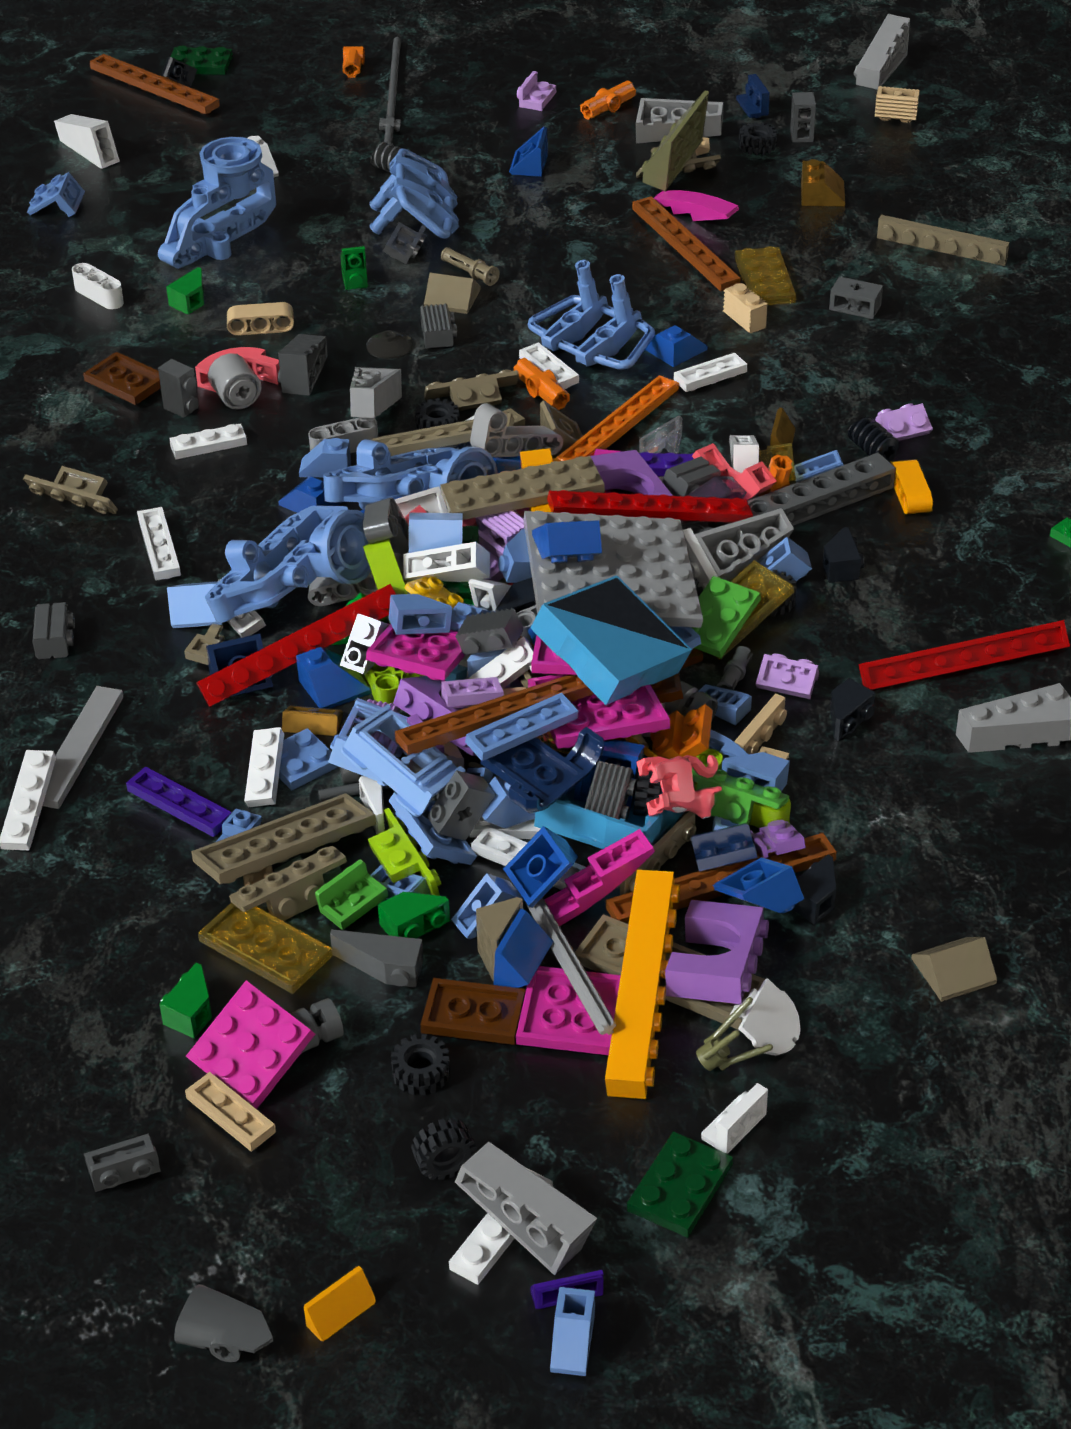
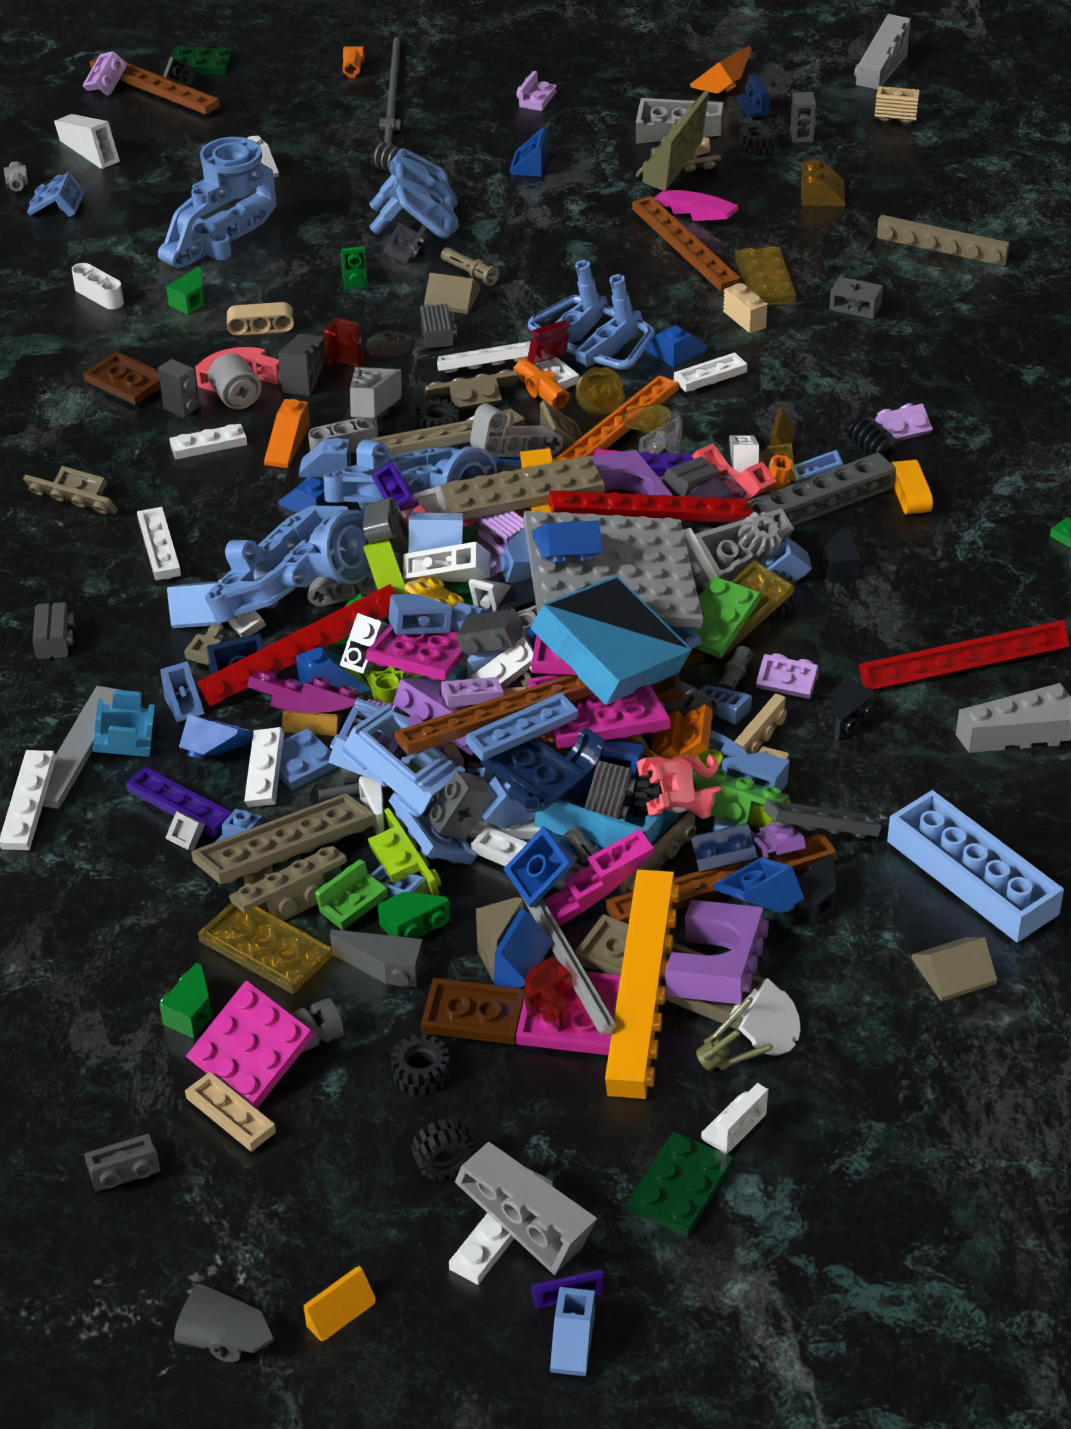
medium blue slope [451,873,524,940] -> none
orange piece [580,80,636,120] -> none
none -> light grey axle [4,161,28,191]
none -> lavender bracket [83,51,127,96]
none -> dark azure panel [93,690,155,757]
none -> medium blue slope [160,661,204,722]
none -> plate [166,811,205,851]
none -> slope [179,714,254,760]
none -> magenta slope [247,670,364,713]
none -> orange slope [264,399,310,468]
none -> clear red bracket [323,317,364,368]
none -> dark purple slope [371,461,420,511]
none -> white plate [437,341,530,373]
none -> clear red brick [525,956,572,1032]
none -> dark red plate [527,320,571,365]
none -> dark grey pin [563,825,600,866]
none -> clear yellow cylinder [575,367,625,416]
none -> clear yellow dish [622,405,671,432]
none -> orange wedge [690,45,752,94]
none -> light grey gear [738,511,784,557]
none -> dark grey plate [763,800,881,838]
none -> light blue brick [887,790,1064,943]

